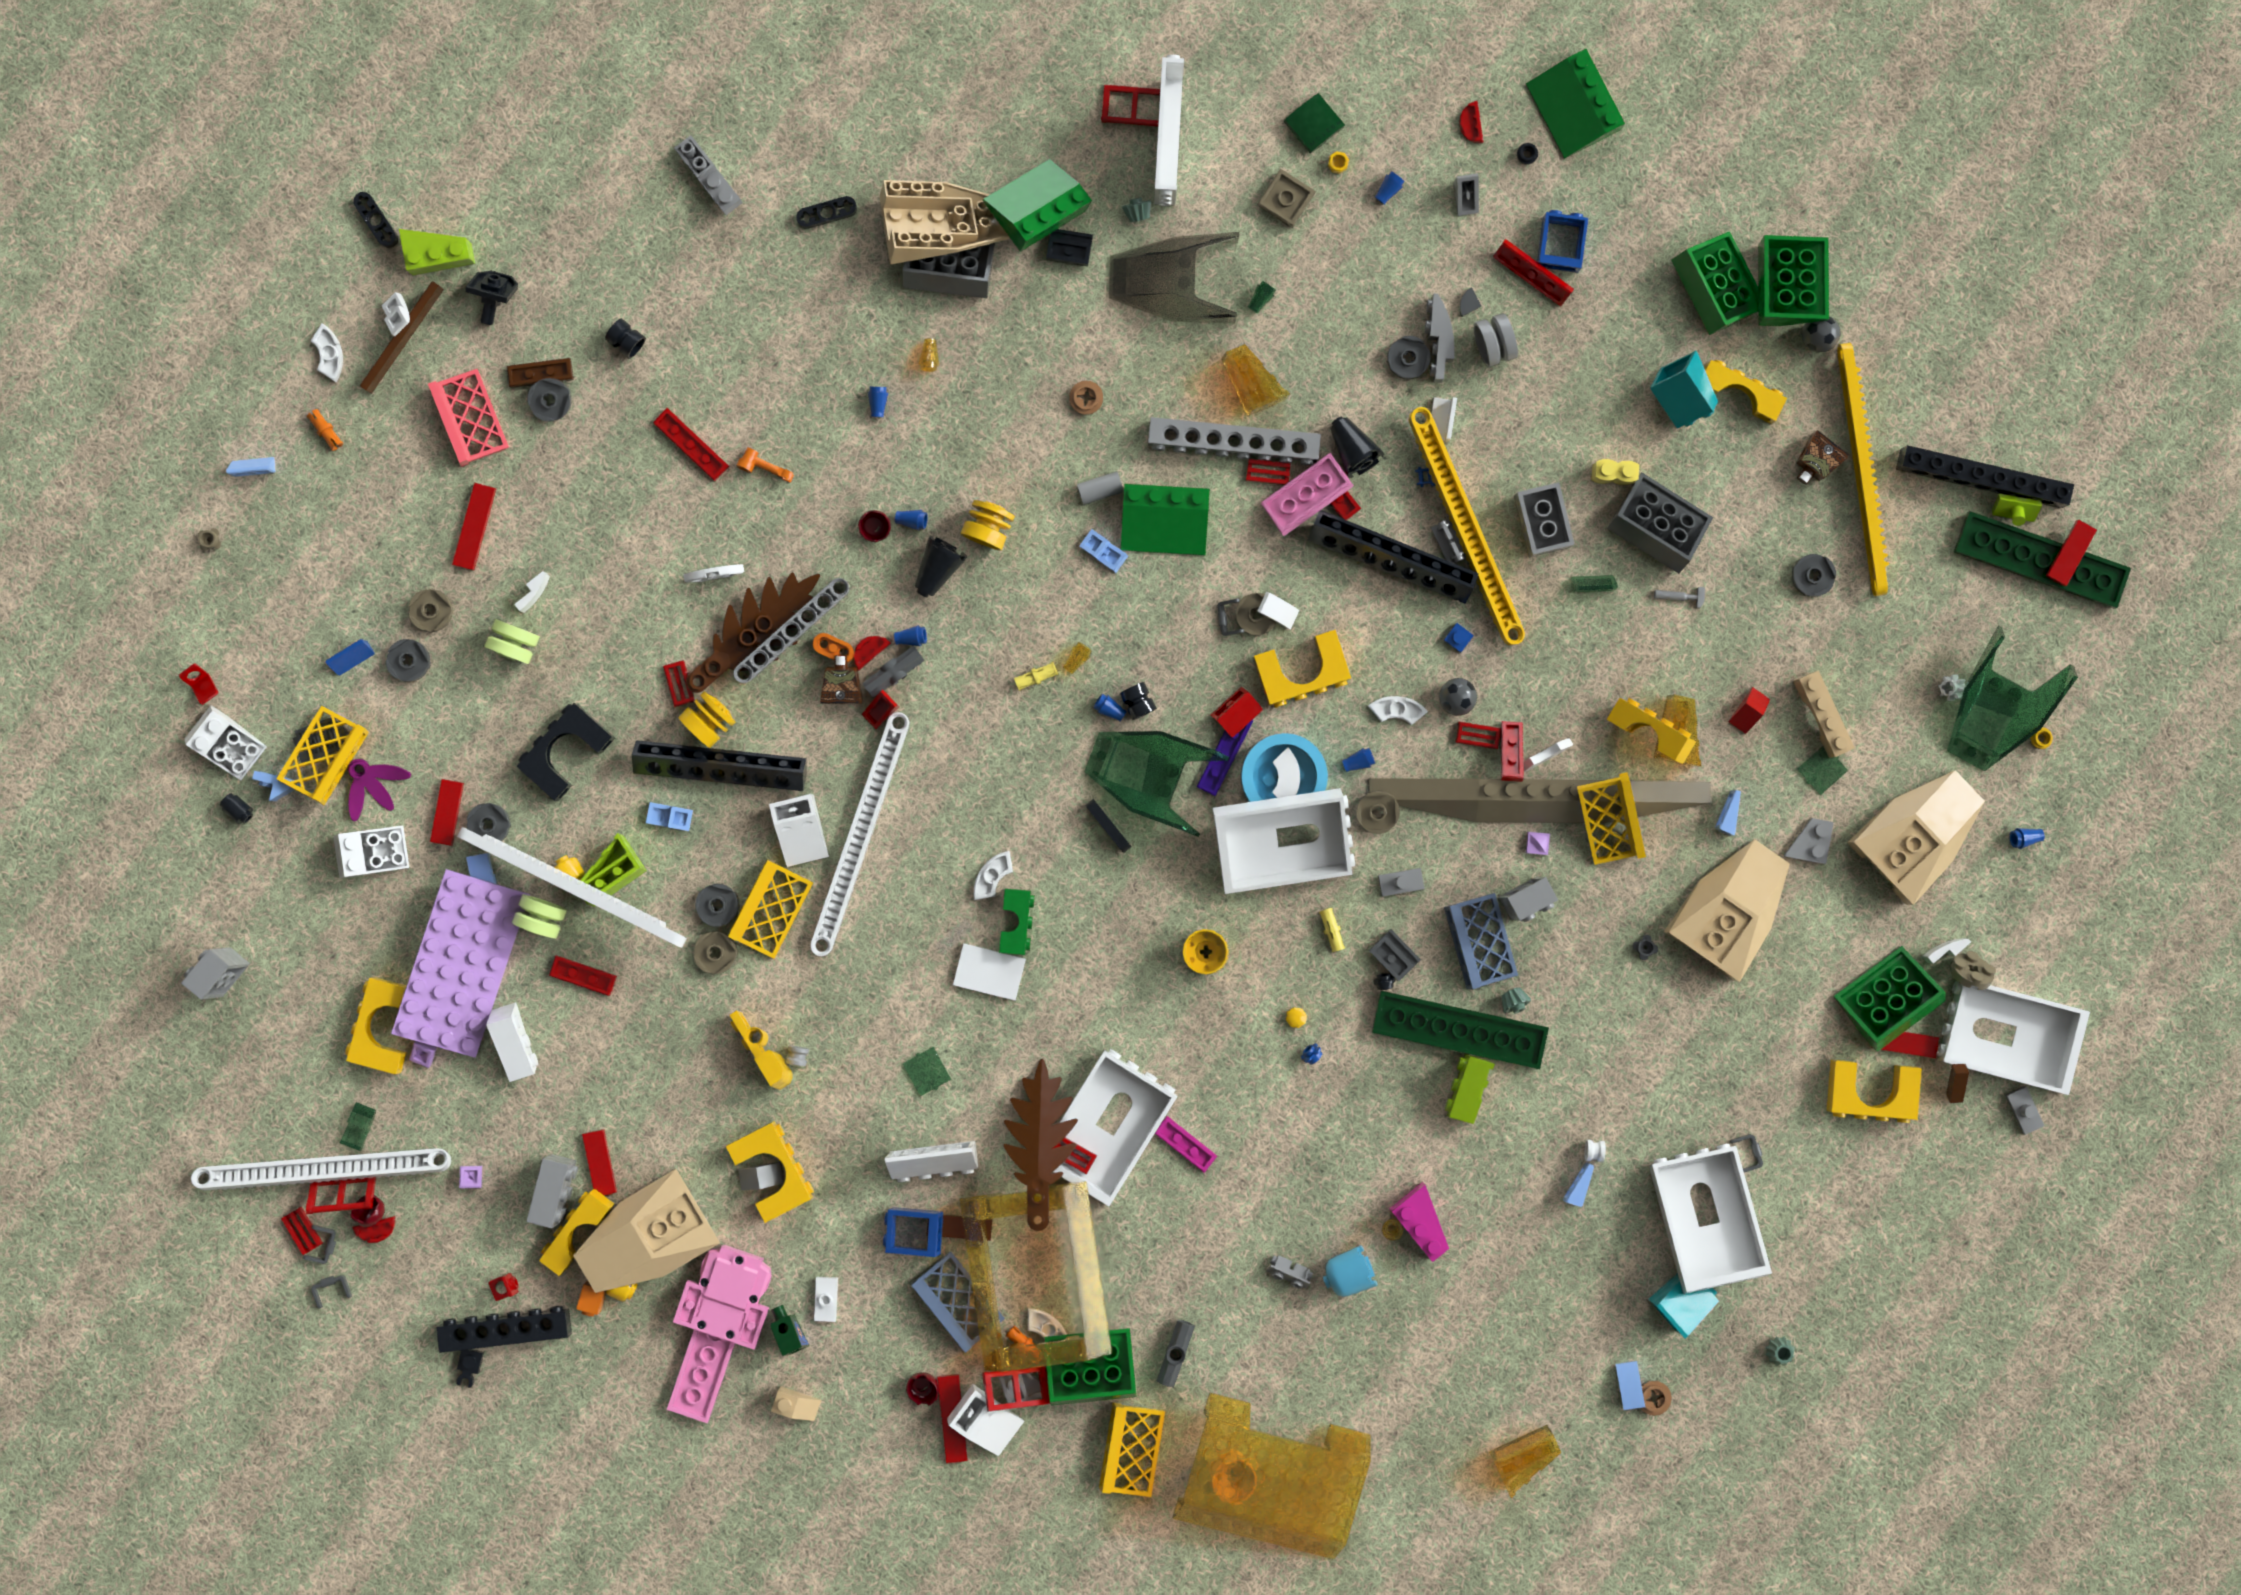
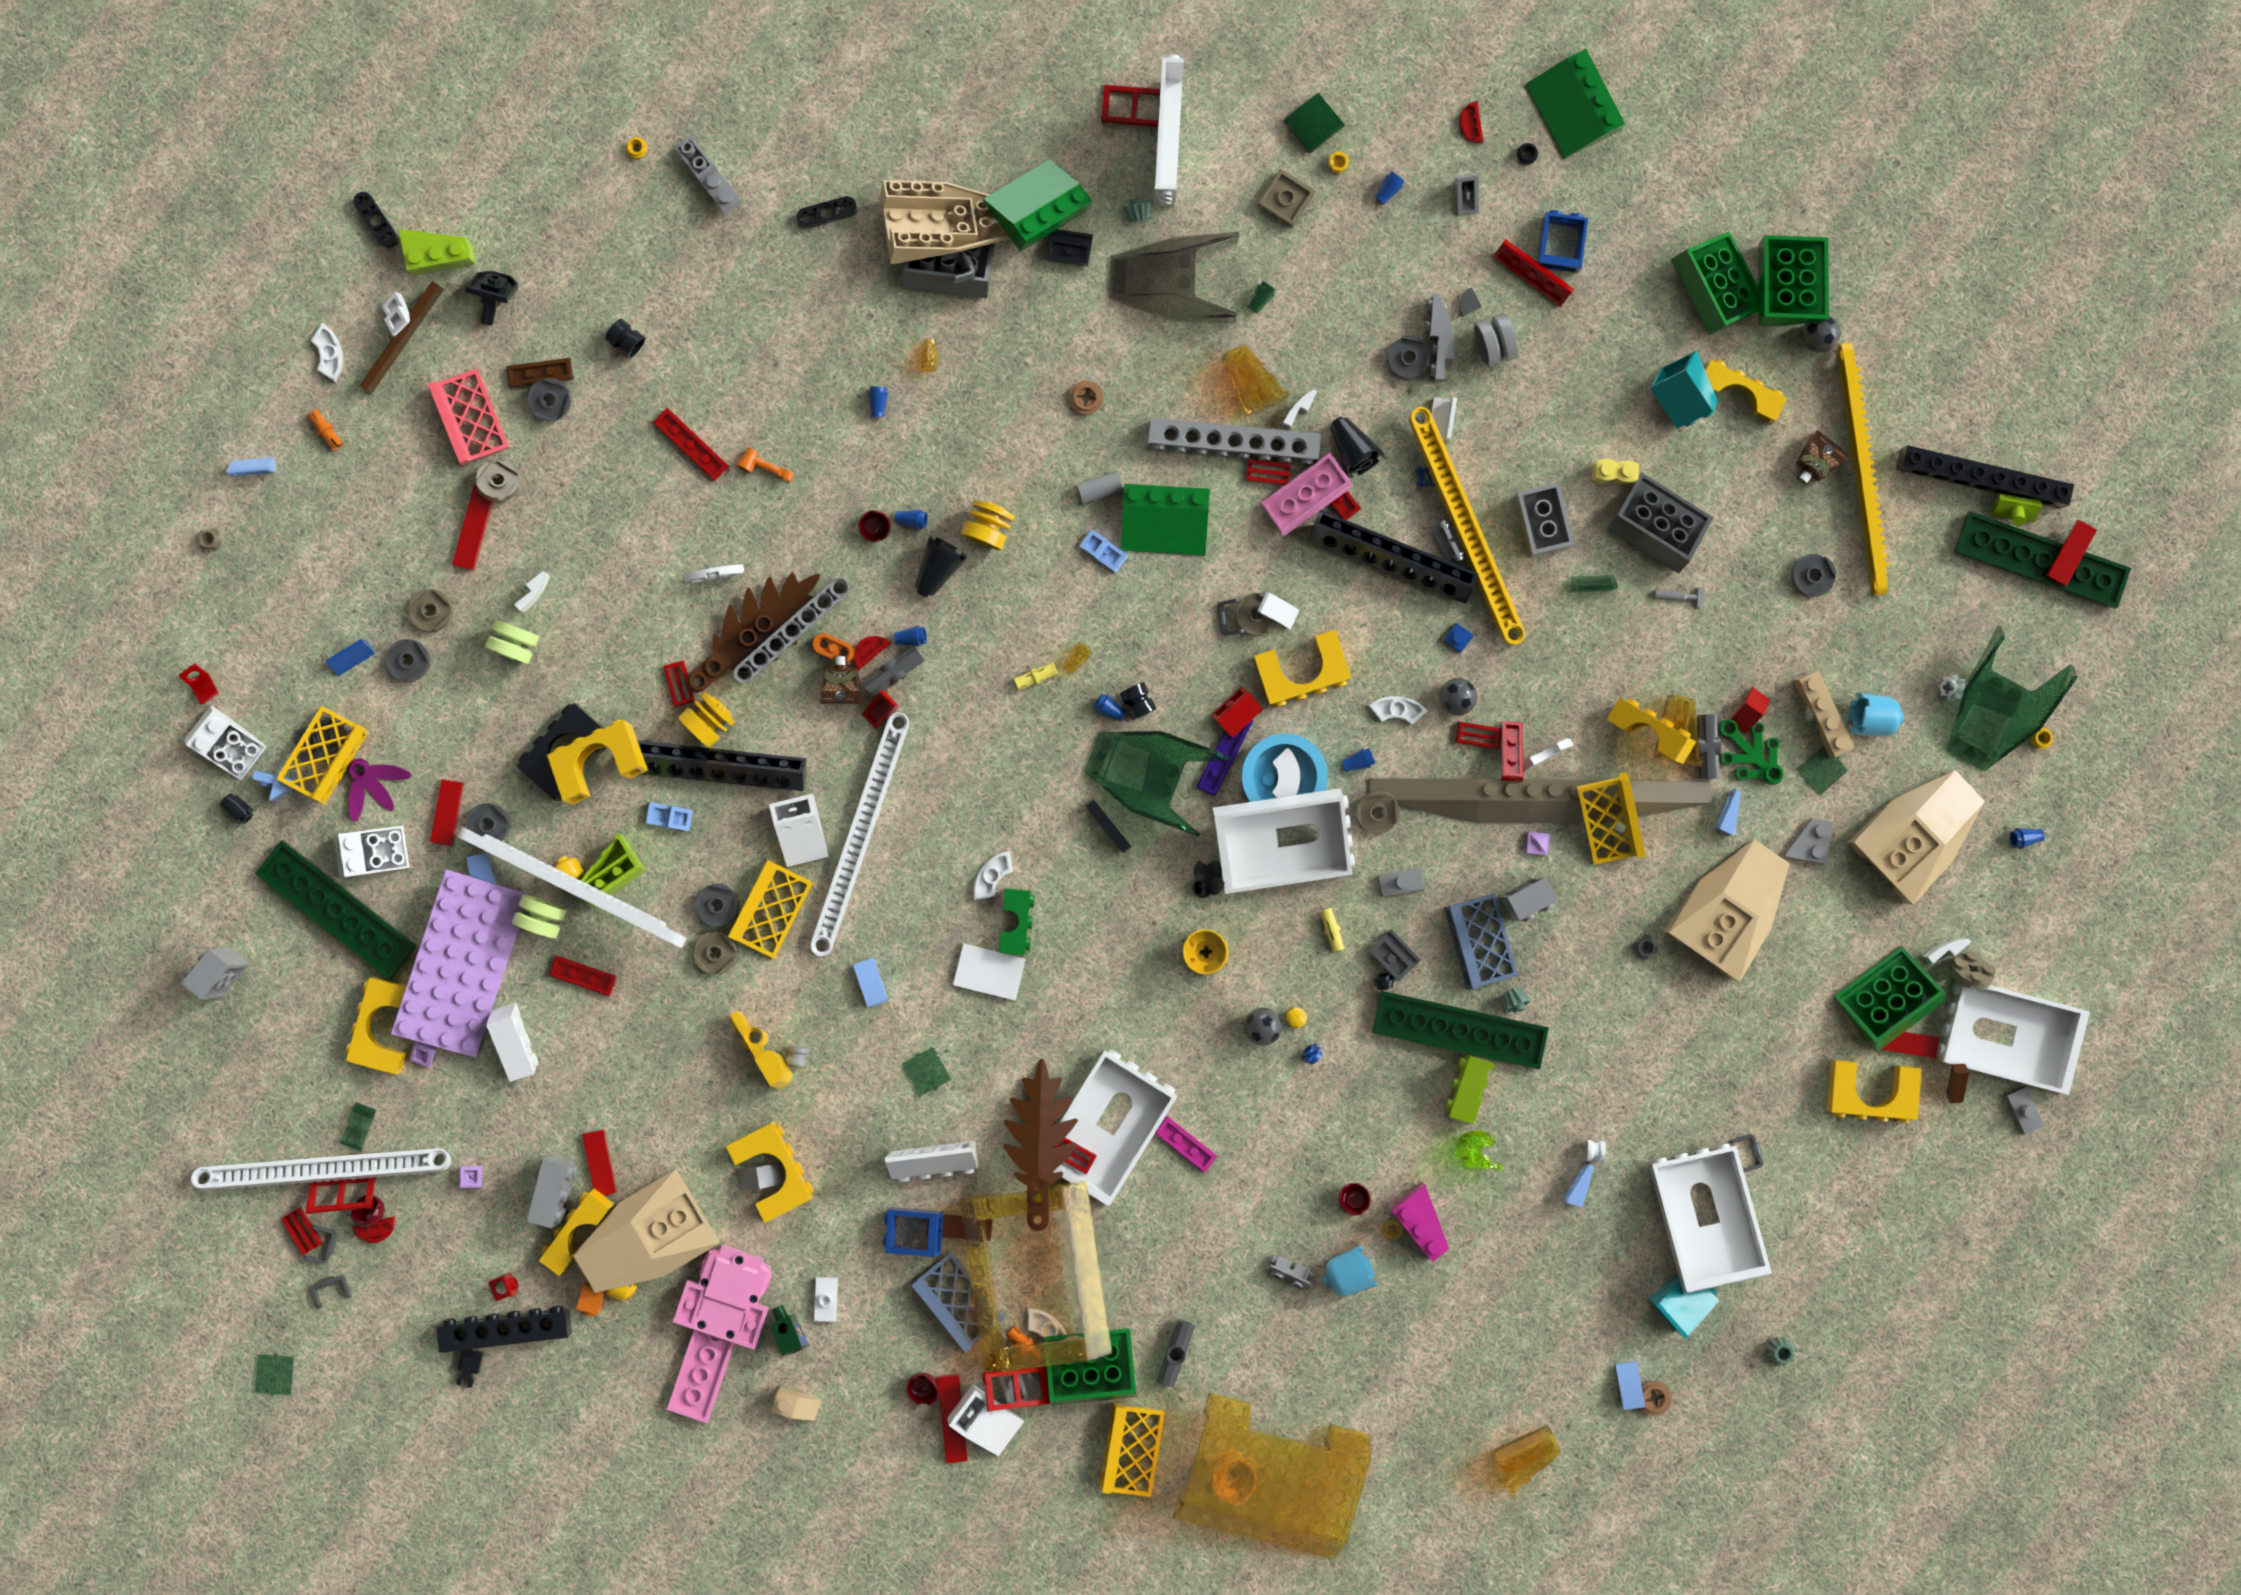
none -> dark green plate [255,840,417,980]
none -> clear green piece [255,1353,294,1396]
none -> plate [476,461,519,504]
none -> yellow arch [547,720,648,805]
none -> yellow plate [626,137,648,159]
none -> light blue slope [853,958,888,1008]
none -> dark grey piece [940,251,975,284]
none -> black plate [1192,860,1225,898]
none -> dark grey piece [1244,1008,1282,1046]
none -> white slope [1282,390,1317,429]
none -> dark red hair [1338,1183,1371,1216]
none -> clear neon green helmet [1455,1129,1503,1172]
none -> dark grey piece [1696,714,1721,779]
none -> green plant [1719,719,1784,785]
none -> medium azure cylinder [1848,692,1904,737]

